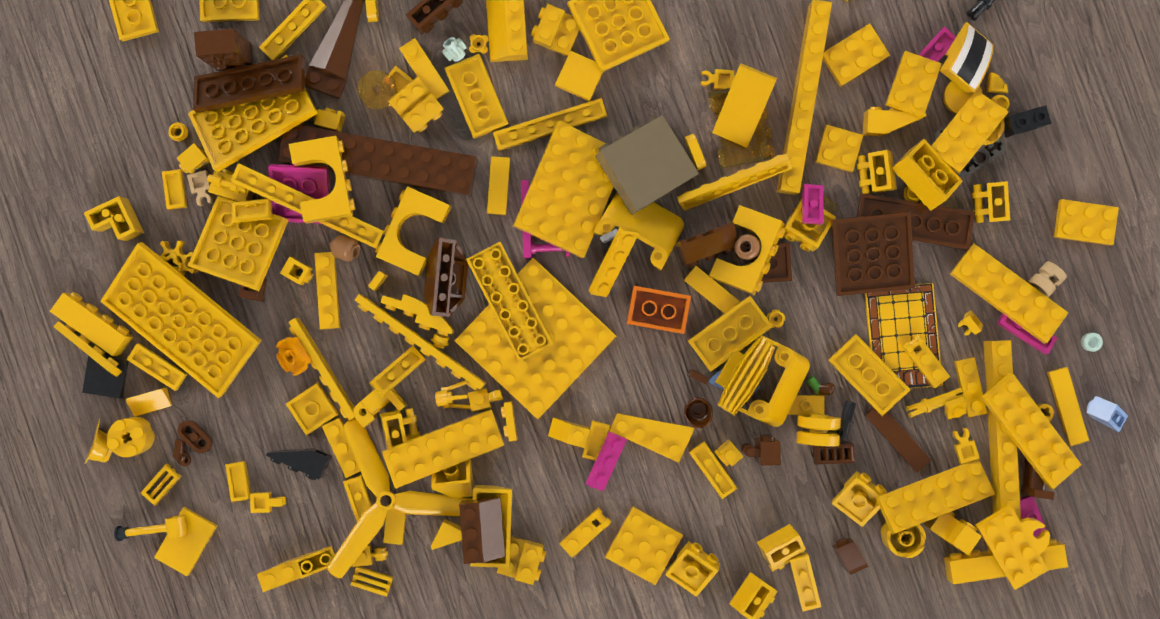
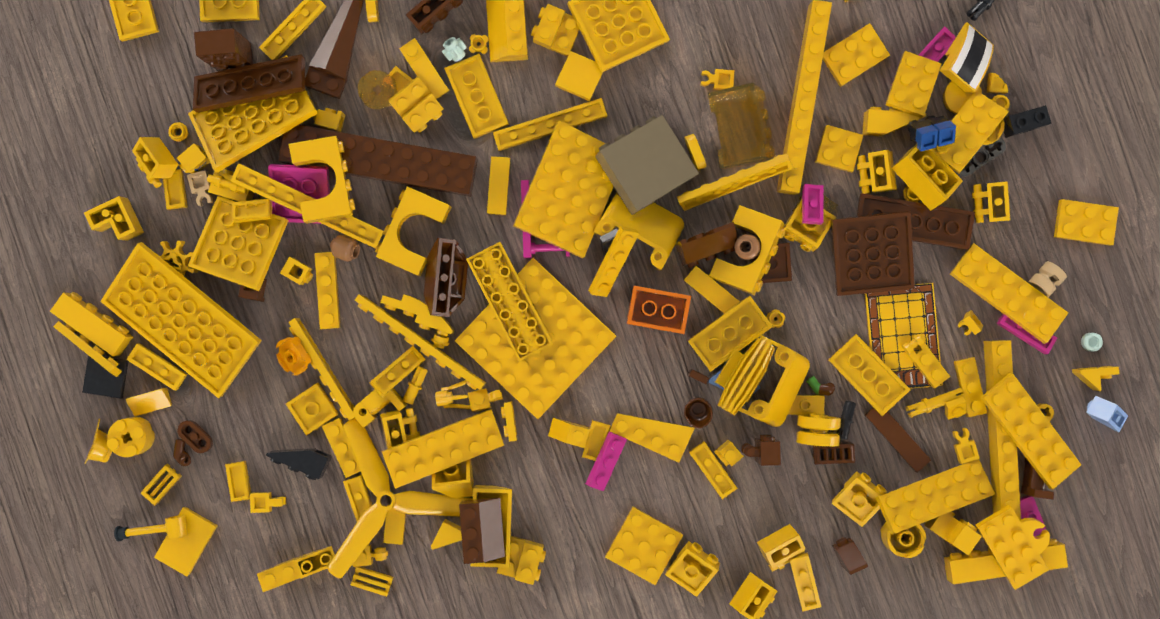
yellow tile [368,271,388,291] -> none
yellow plate [559,507,612,558] -> none
yellow tile [712,63,777,148] -> none
yellow tile [1047,367,1089,446] -> none
none -> yellow brick [132,137,179,188]
none -> yellow axle [402,366,428,405]
none -> blue hips [908,115,956,152]
none -> yellow slope [1072,366,1120,391]

